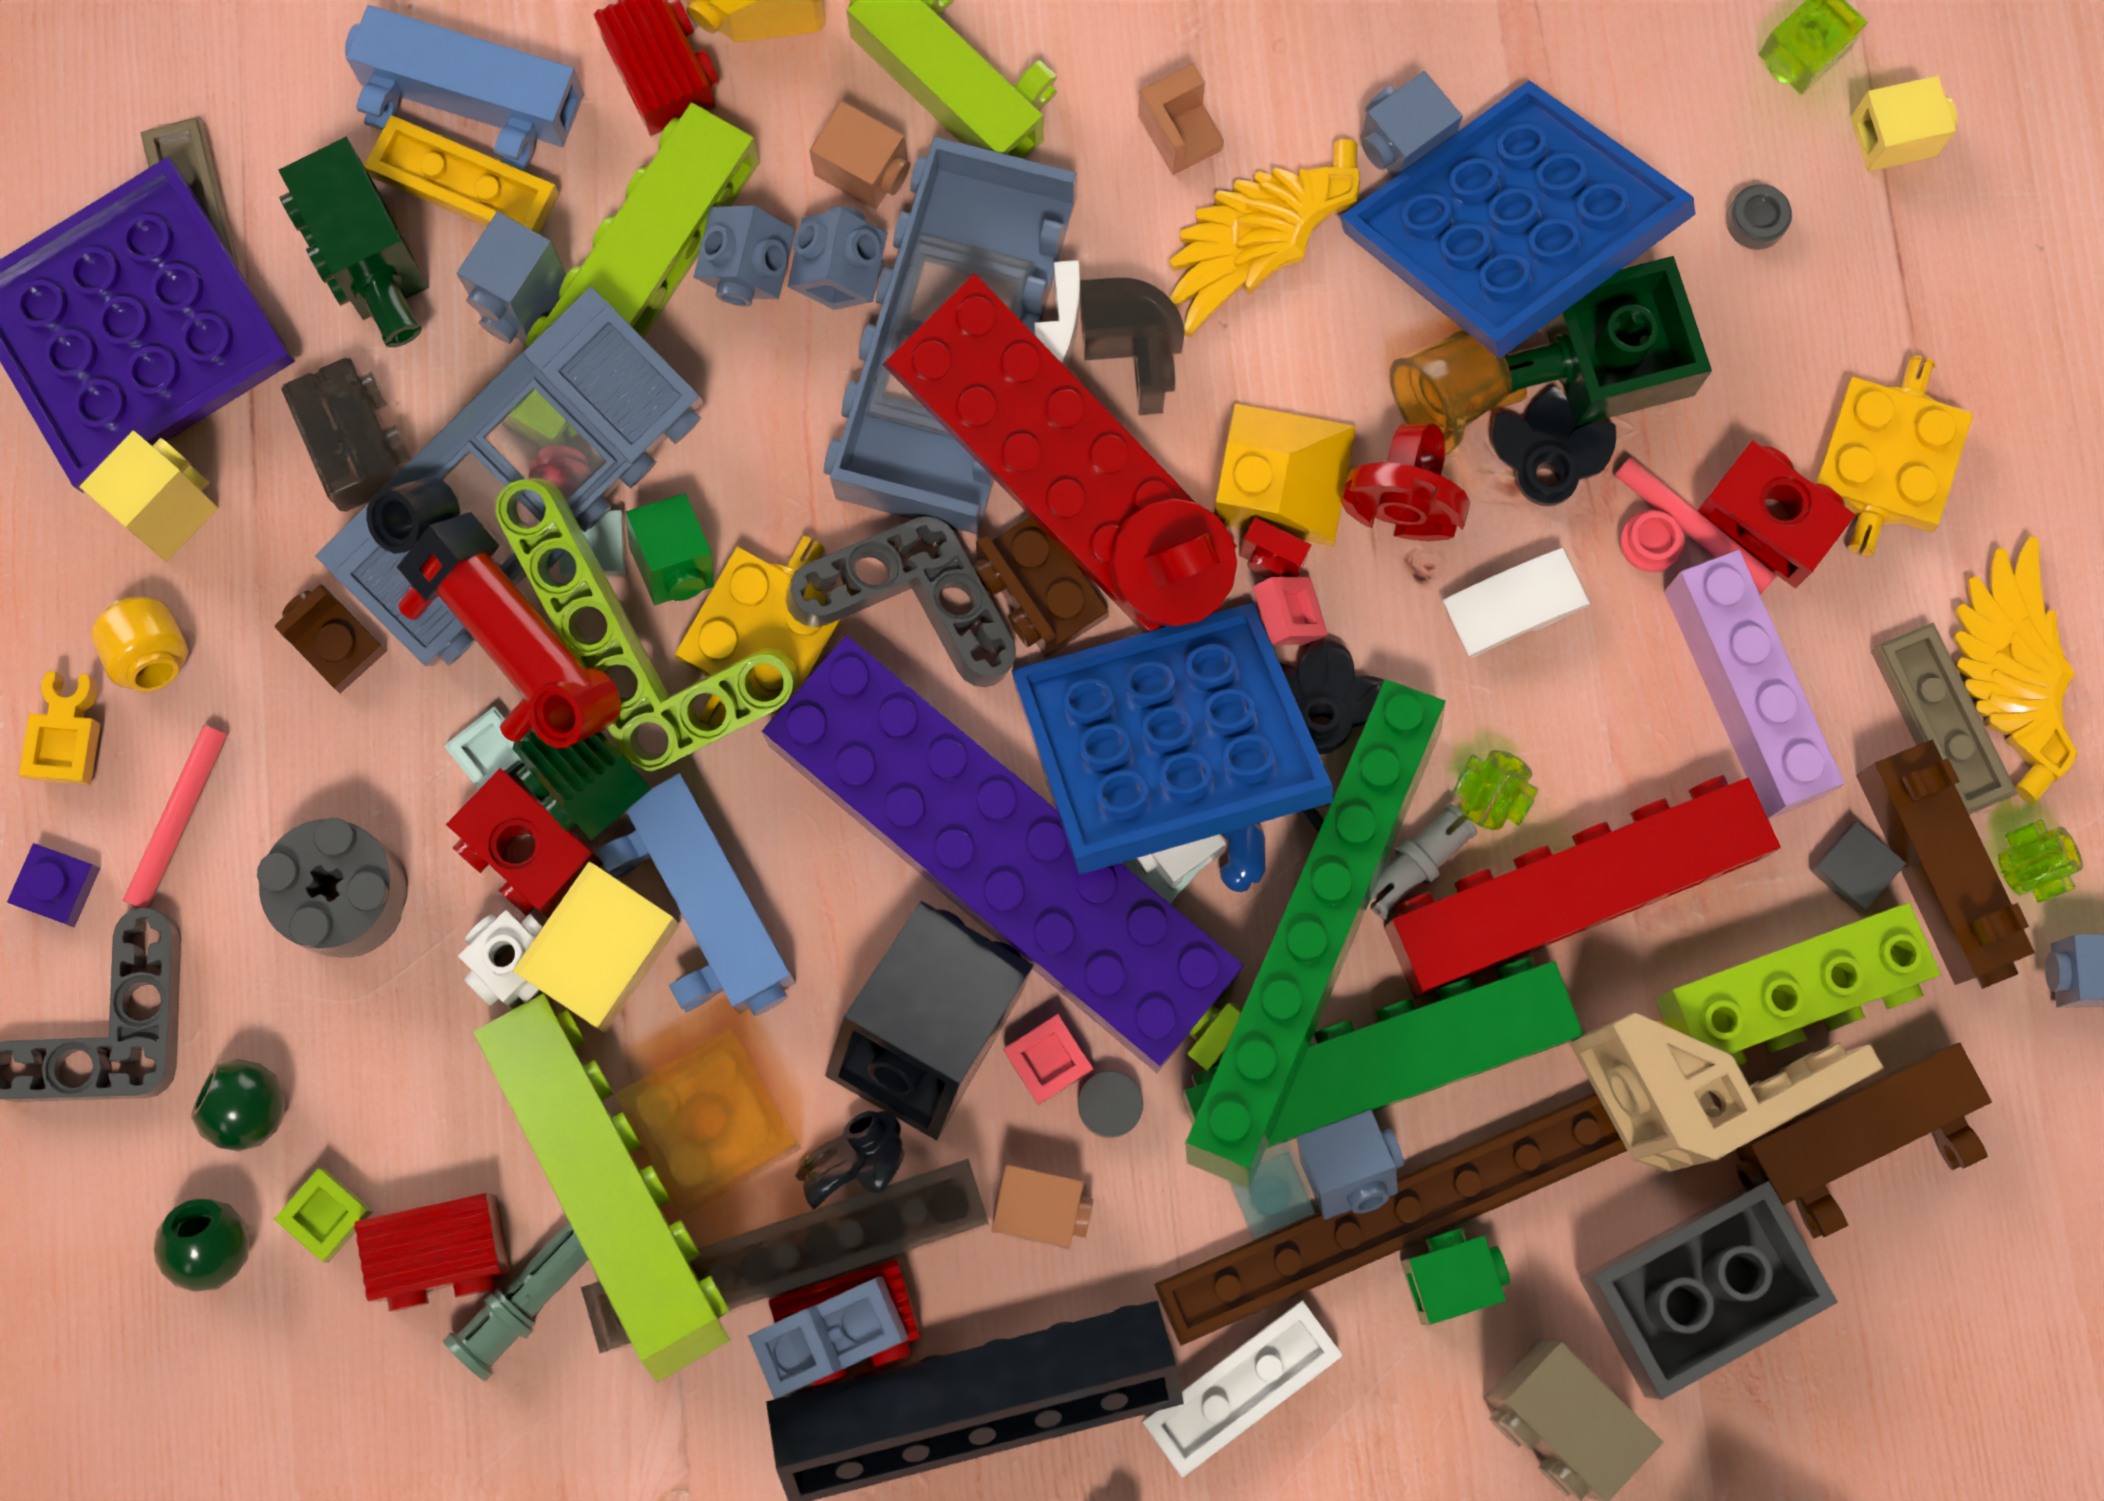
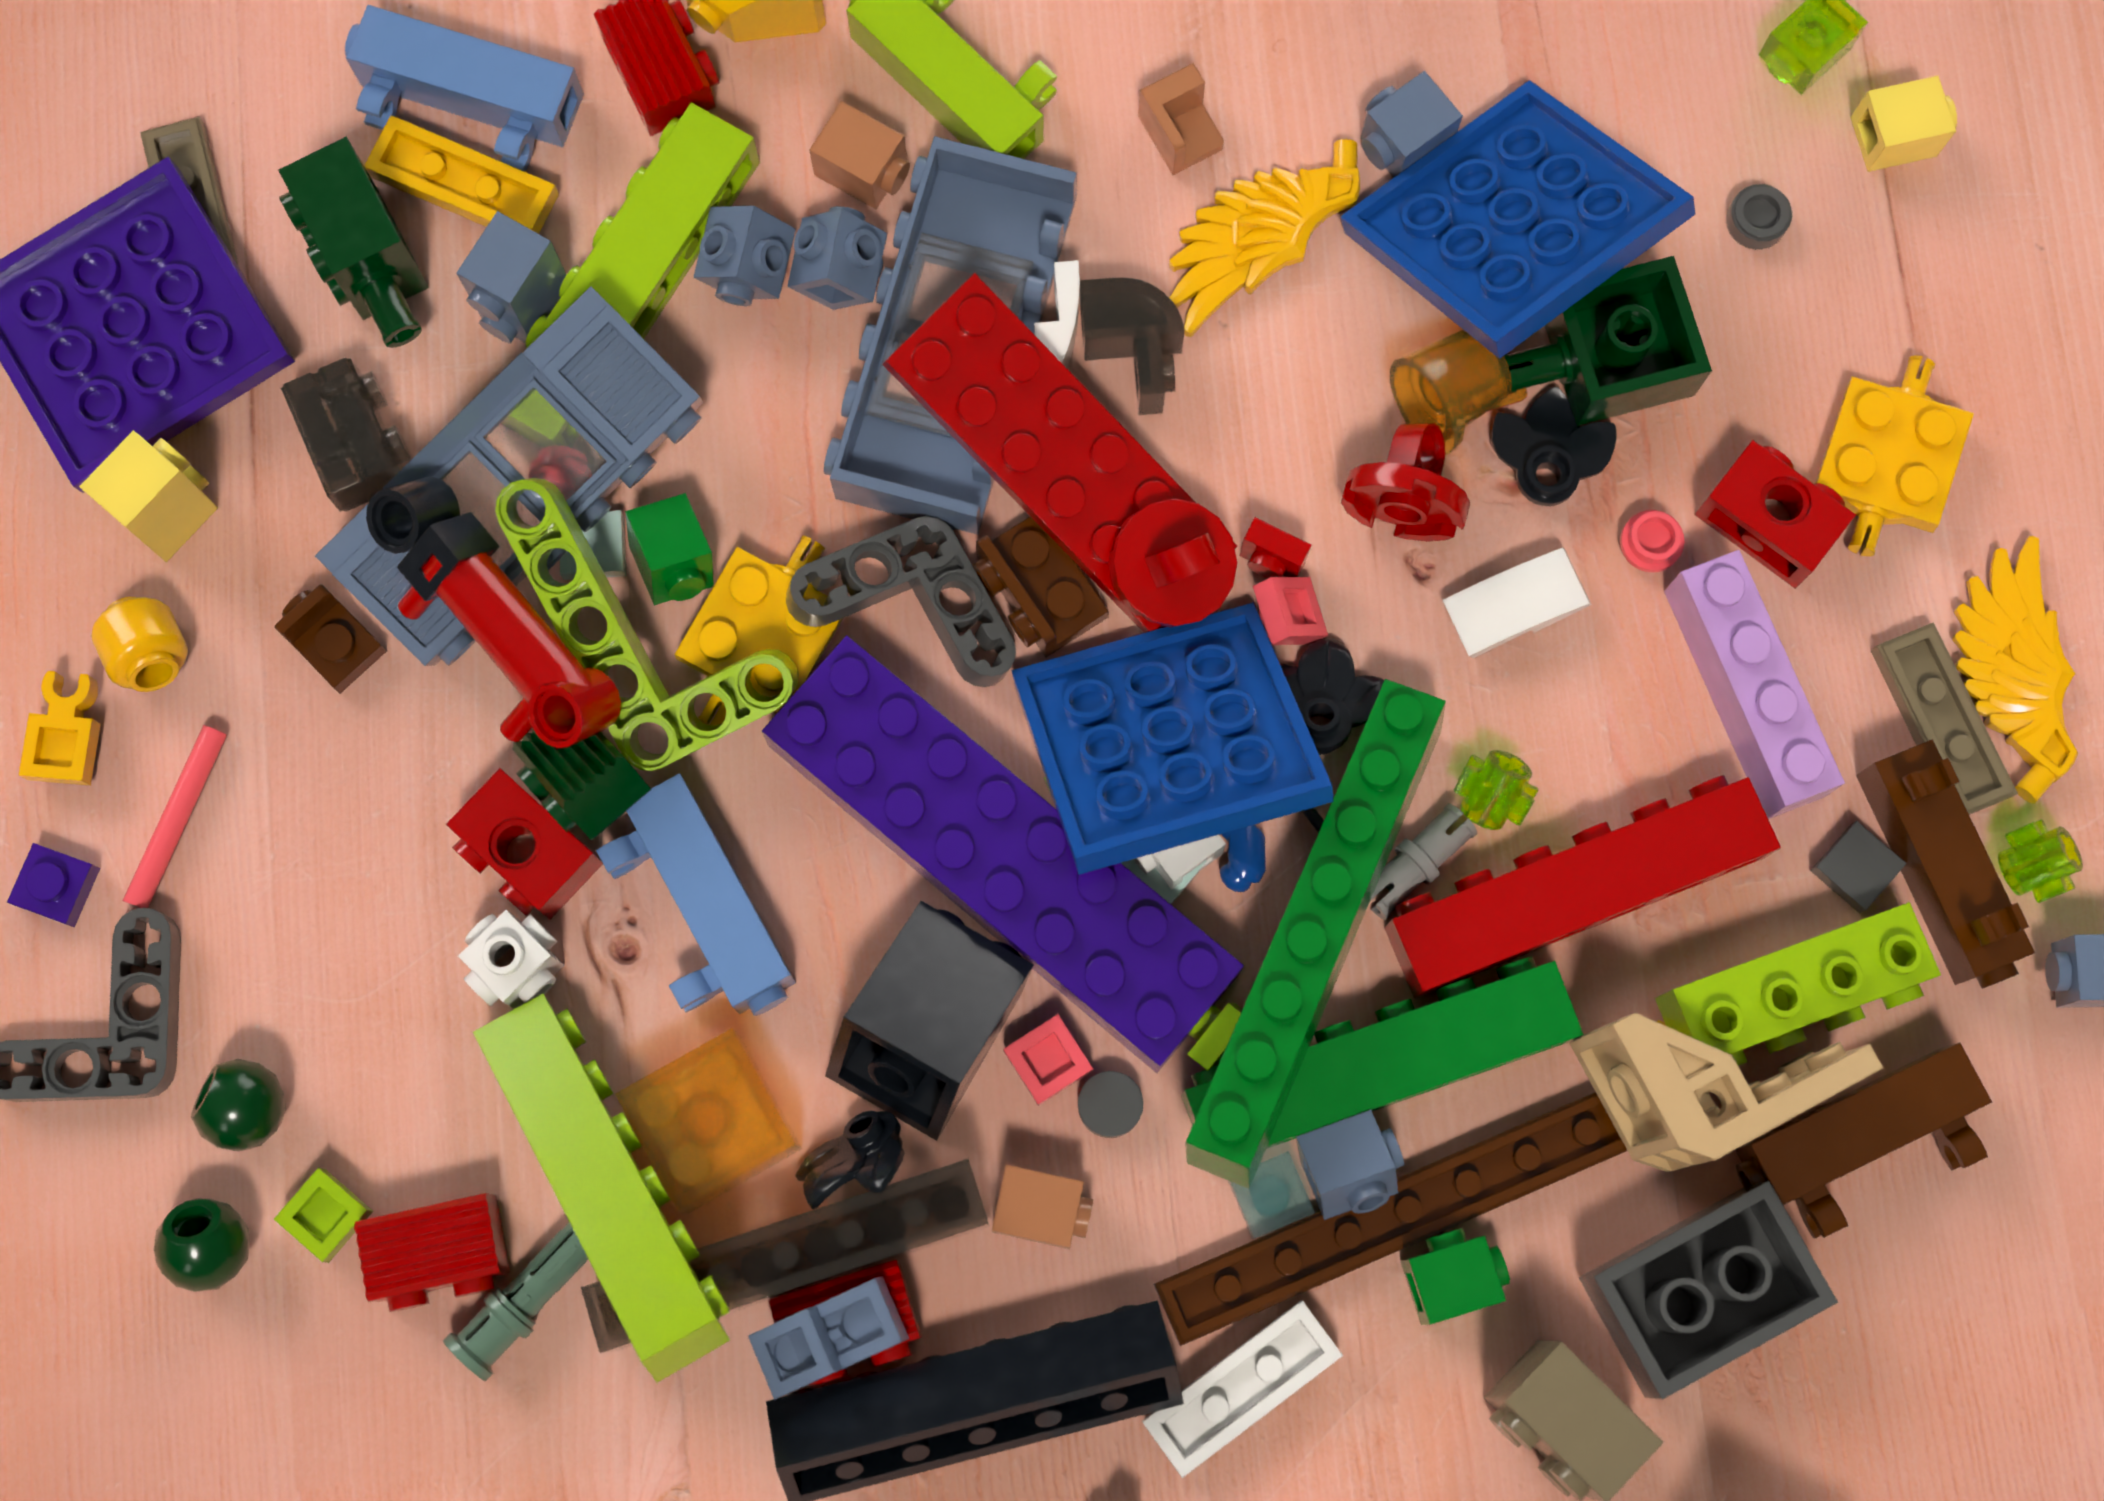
dark grey brick [257,818,408,958] -> none
light aqua tile [444,706,525,789] -> none
light yellow slope [513,862,679,1033] -> none
yellow slope [1214,403,1356,546] -> none
coral bar [1615,457,1777,595] -> none

